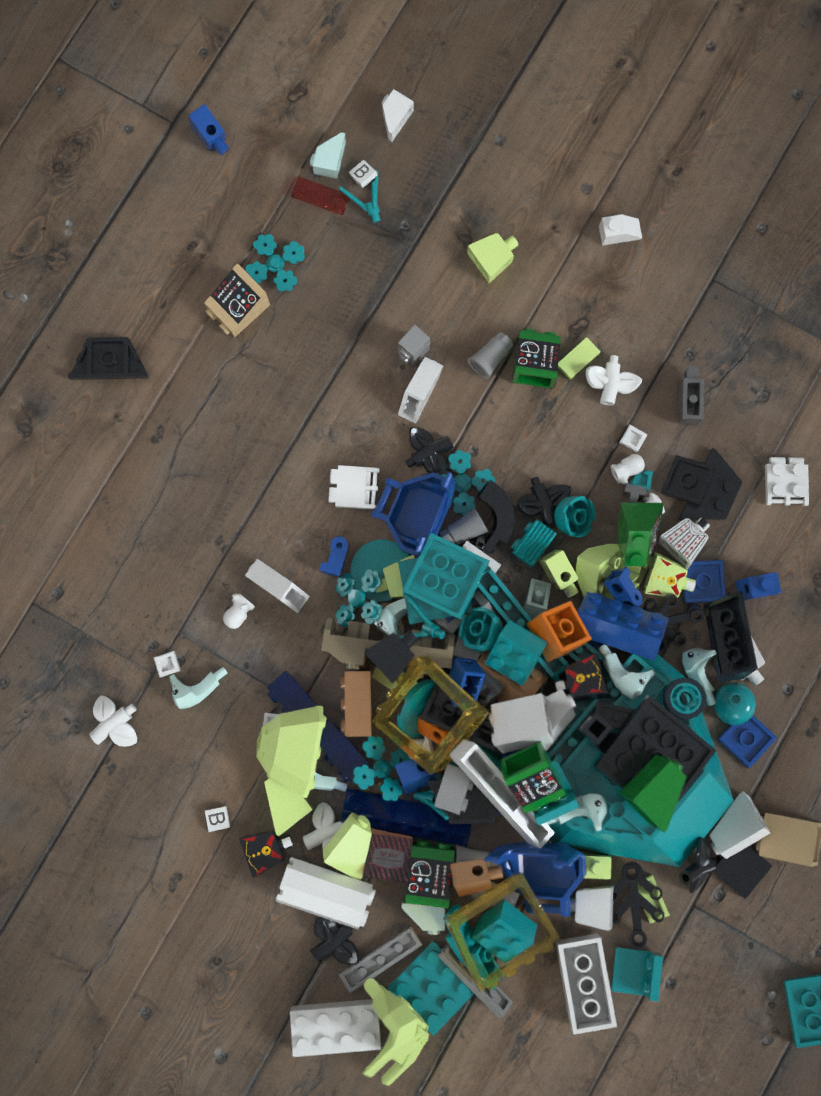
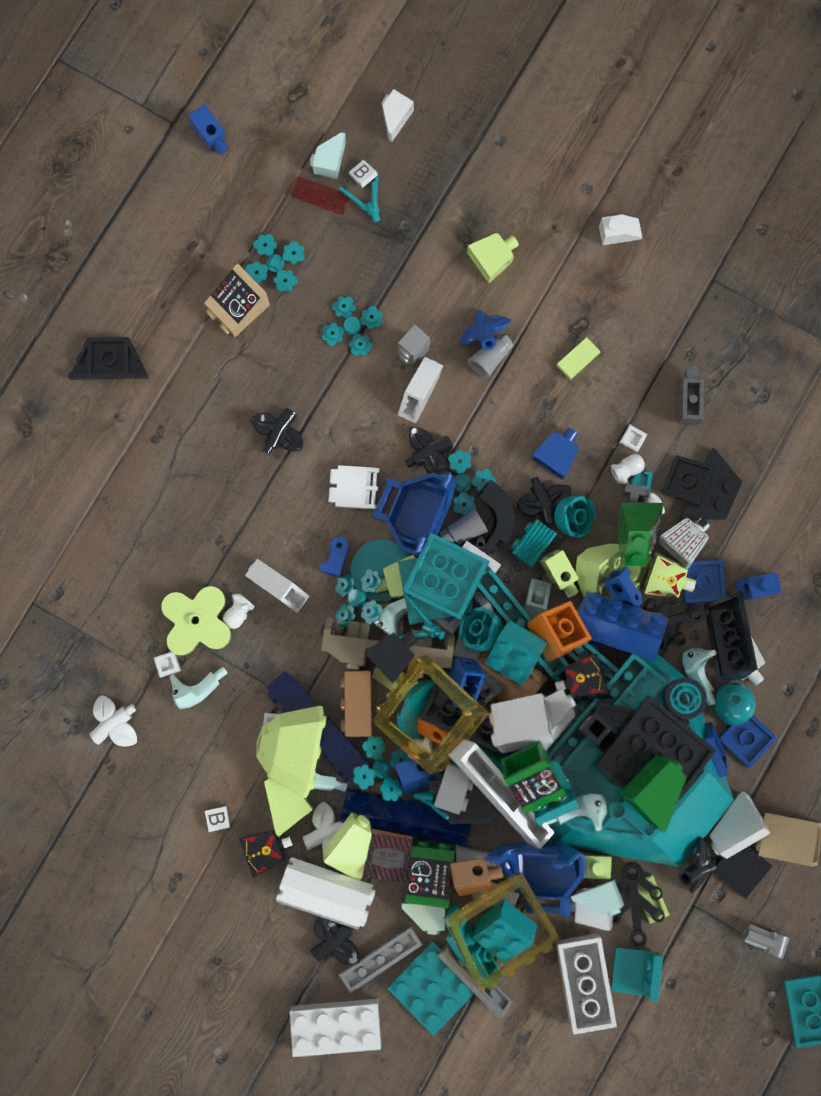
yellowish green piece [363,978,429,1086] -> none
slope [512,329,561,389] -> none
white plant [586,355,642,406] -> none
light aqua animal [599,645,655,699] -> none
white plate [765,457,809,506] -> none
none -> yellowish green plant [162,586,231,655]
none -> black plant [251,408,303,455]
none -> teal plant [322,296,383,356]
none -> blue plant [458,310,512,350]
none -> blue torso [531,427,579,480]
none -> light aqua slope [571,880,624,917]
none -> blue tile [704,722,728,778]
none -> light grey piece [742,923,790,959]

